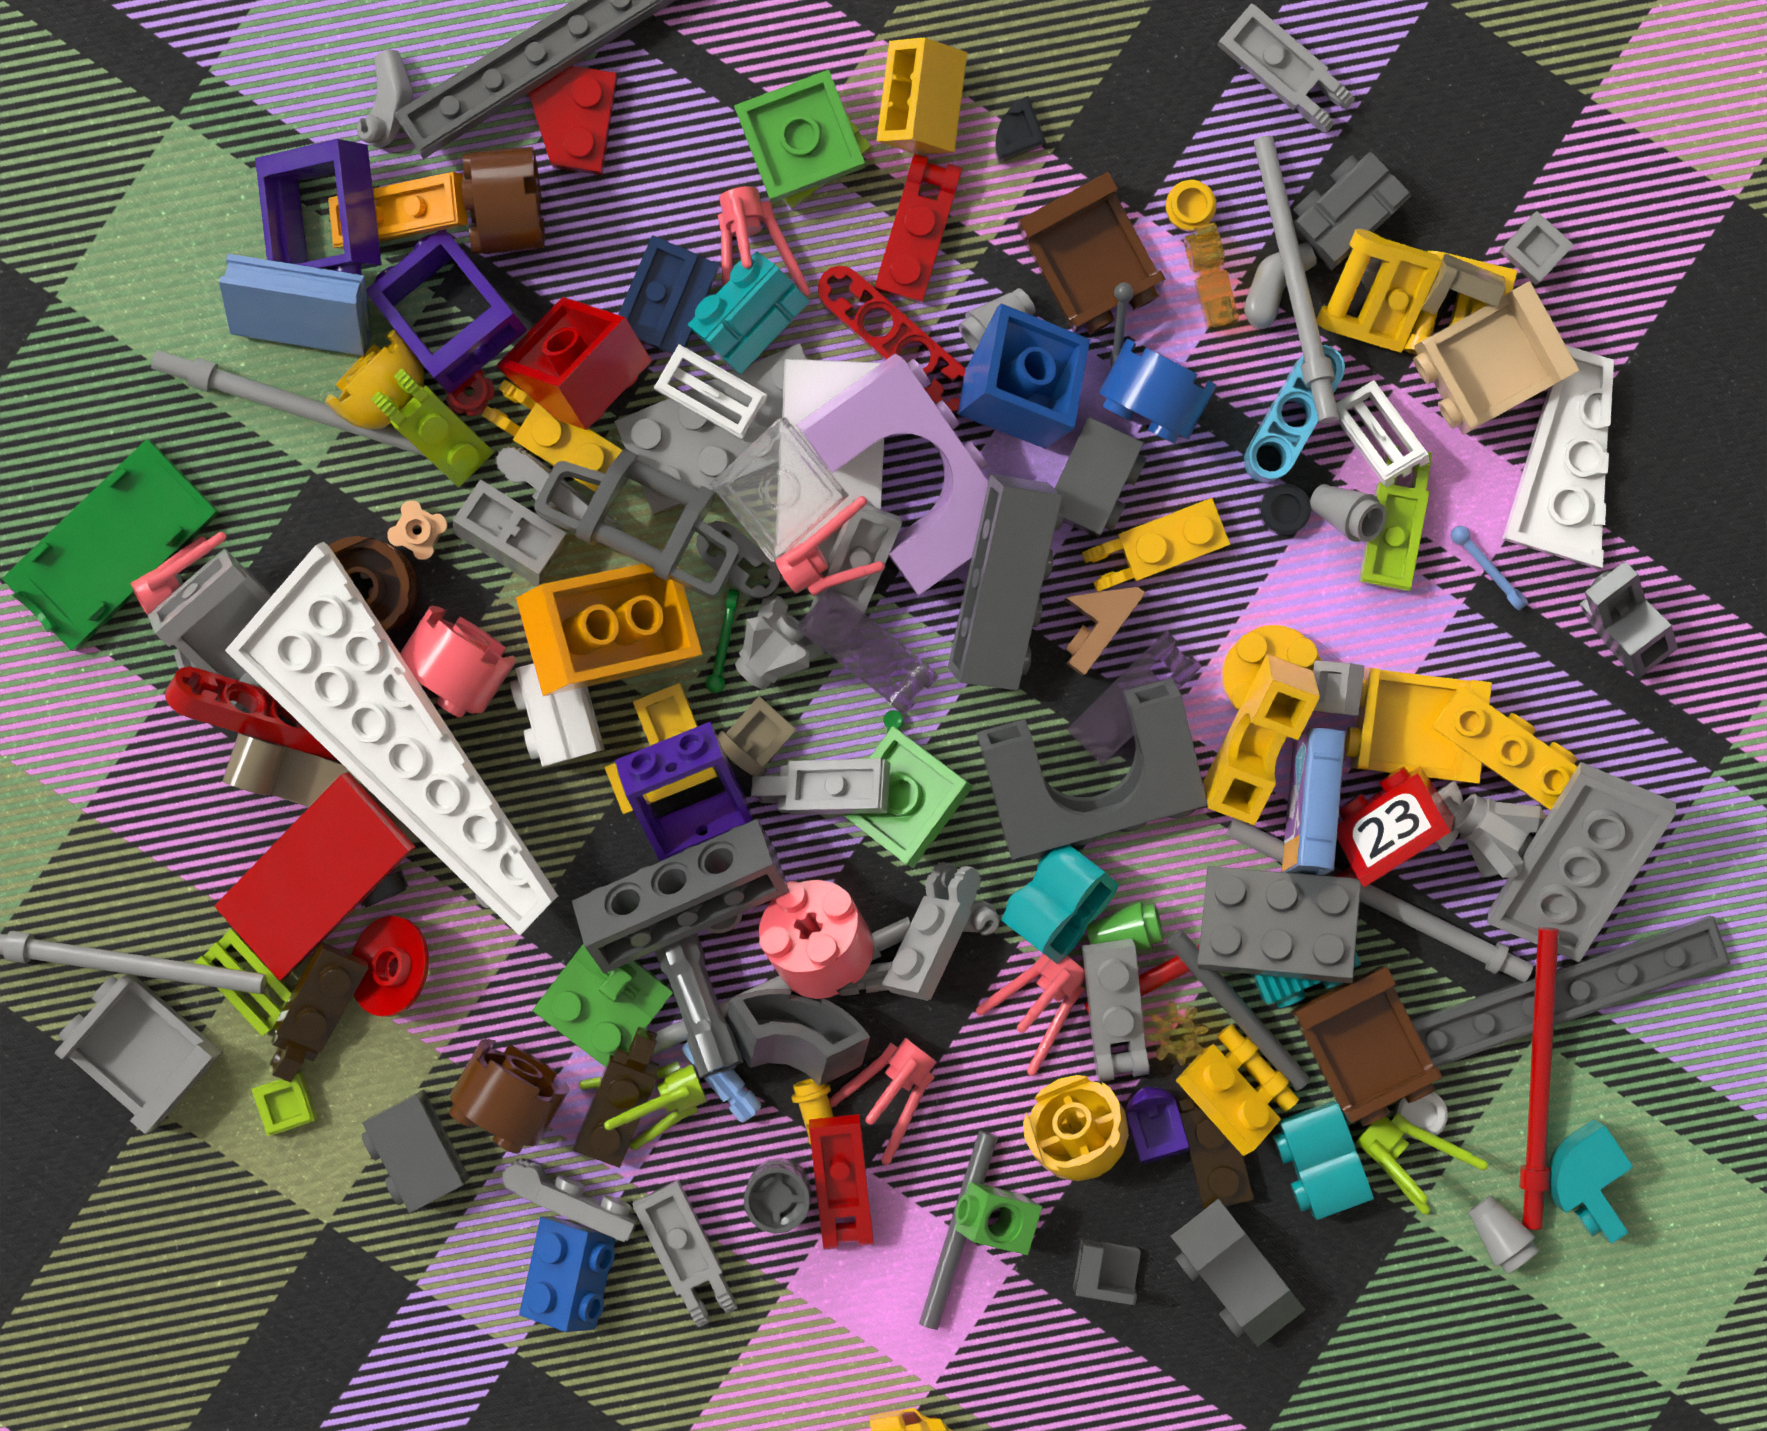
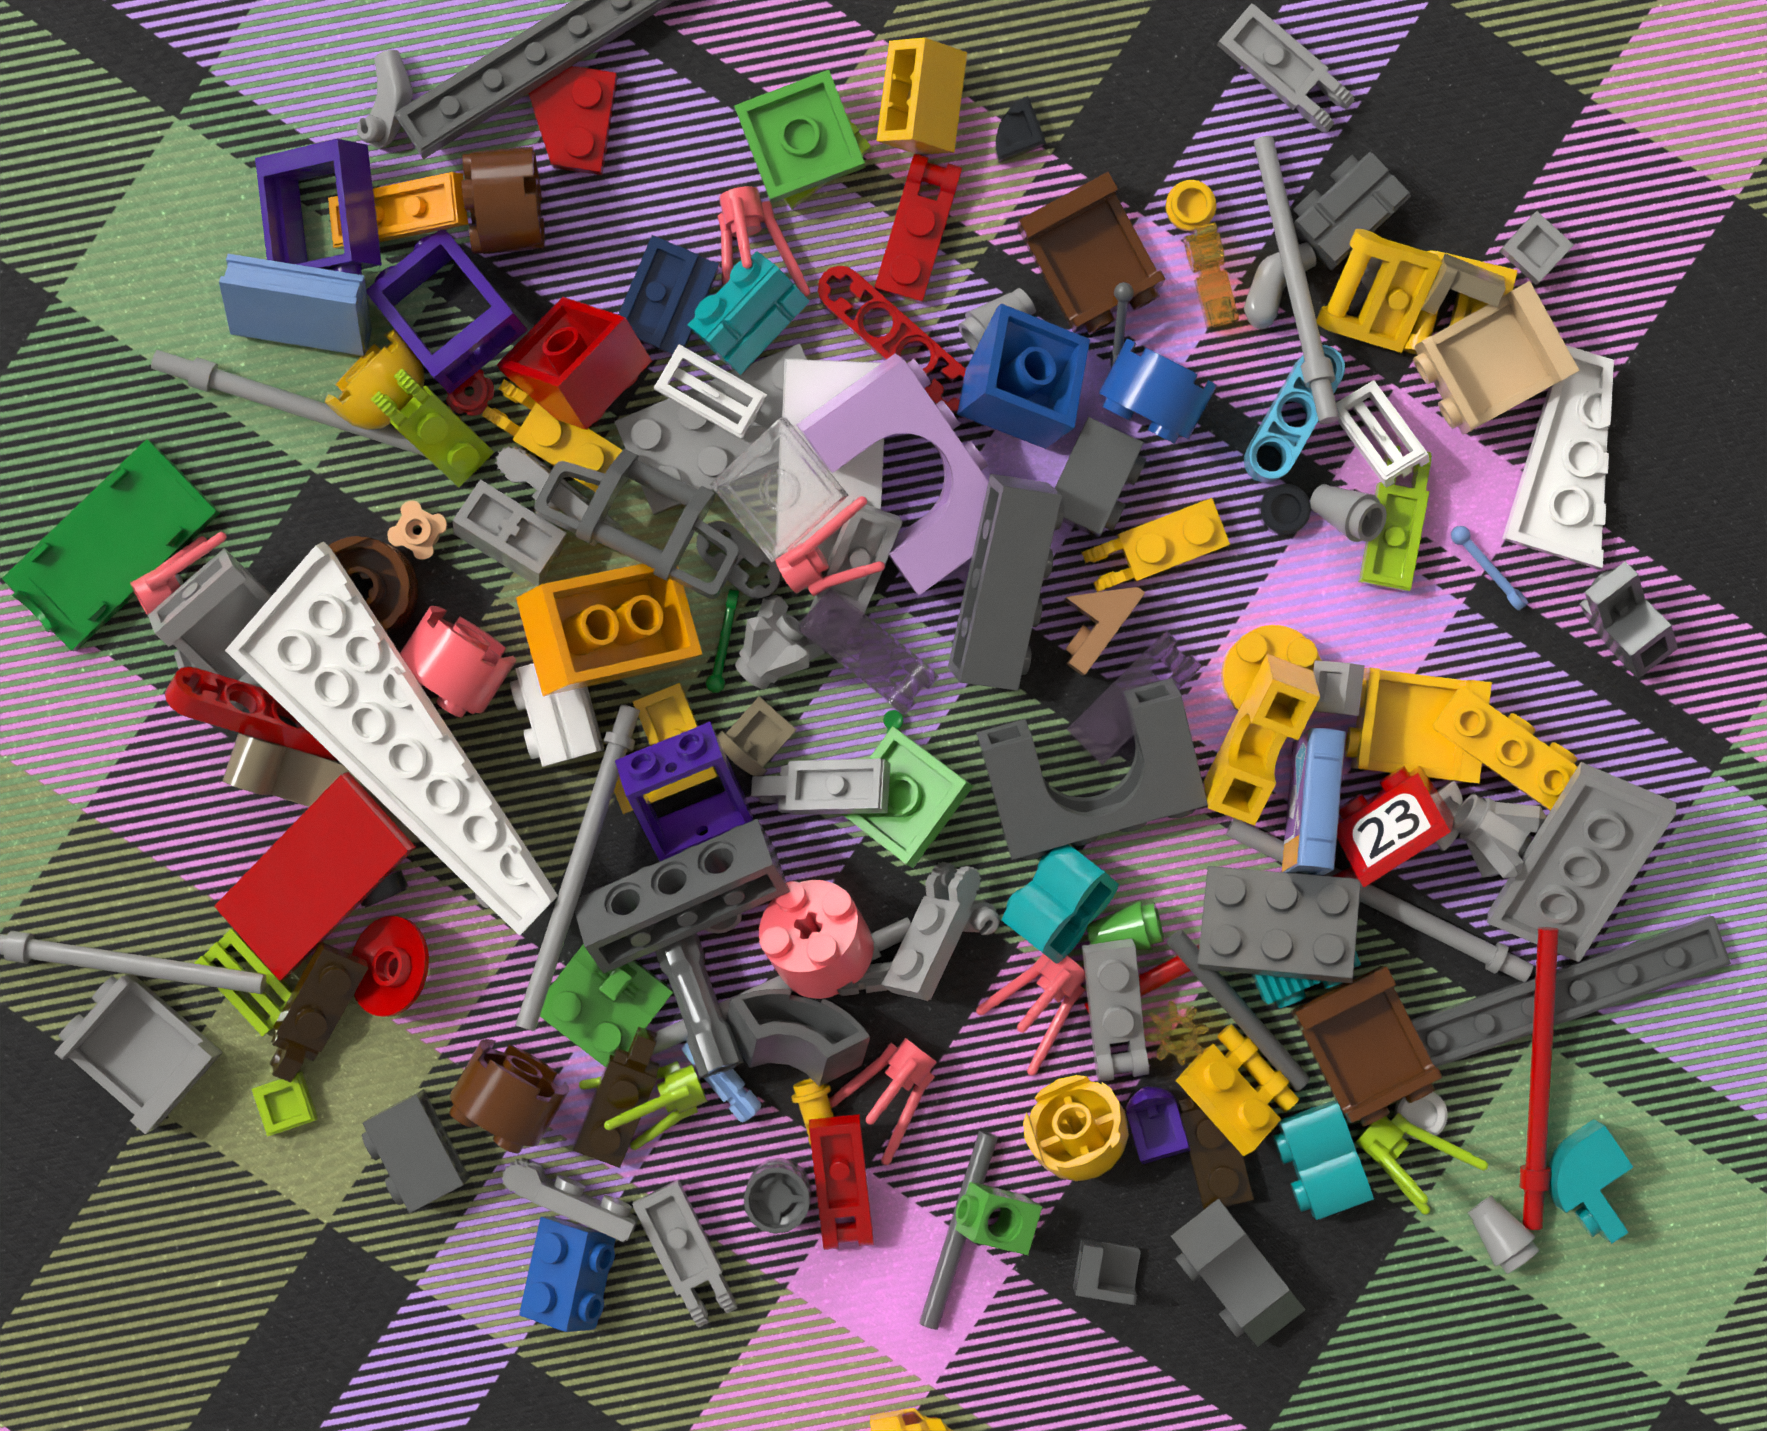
none -> light grey bar [515,704,640,1032]

